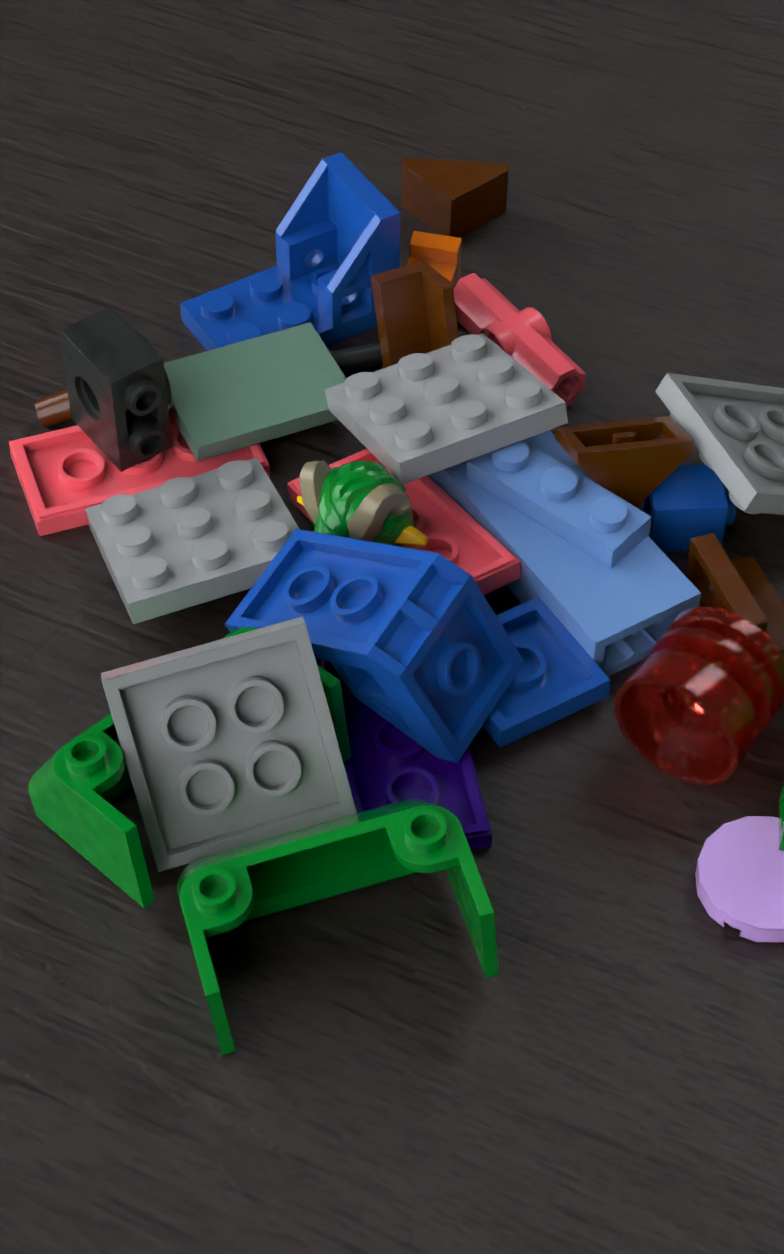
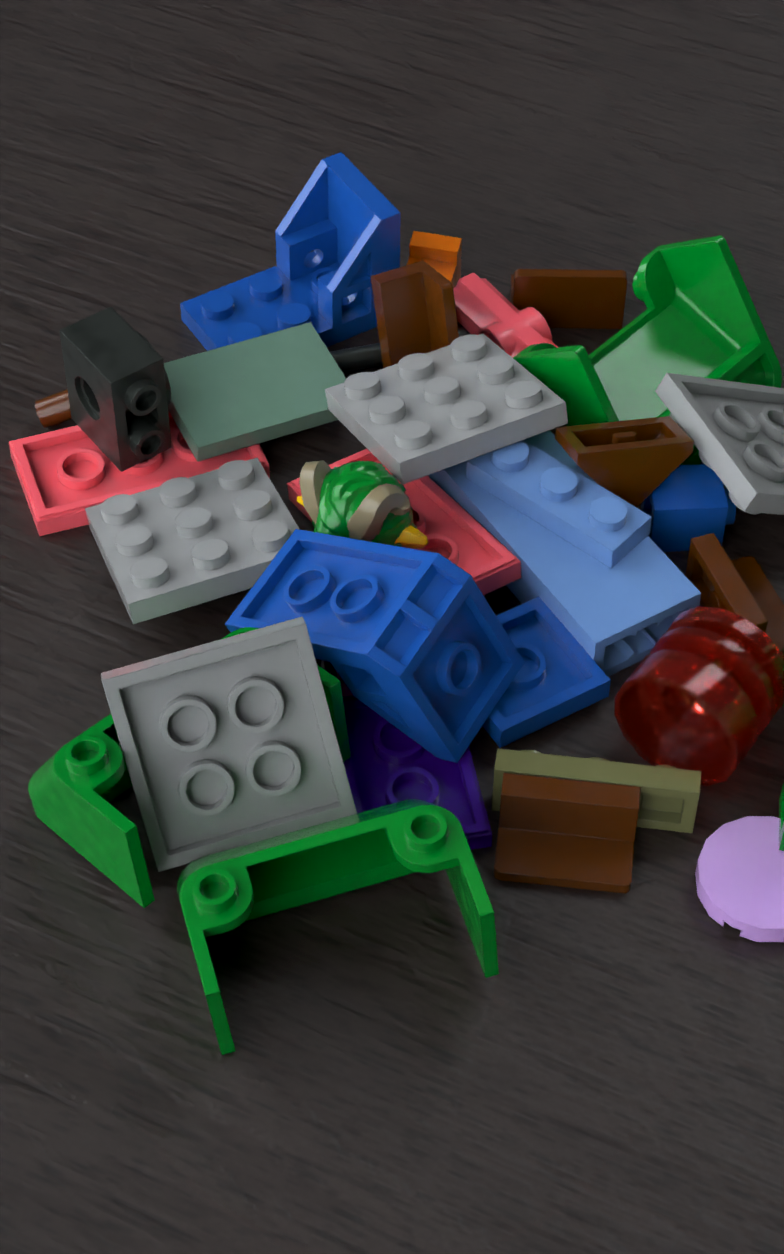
reddish brown slope [401,157,509,238] -> none
none -> olive plate [492,748,701,833]
none -> reddish brown panel [494,773,641,893]
none -> reddish brown panel [510,269,627,329]
none -> green windscreen [513,235,782,465]

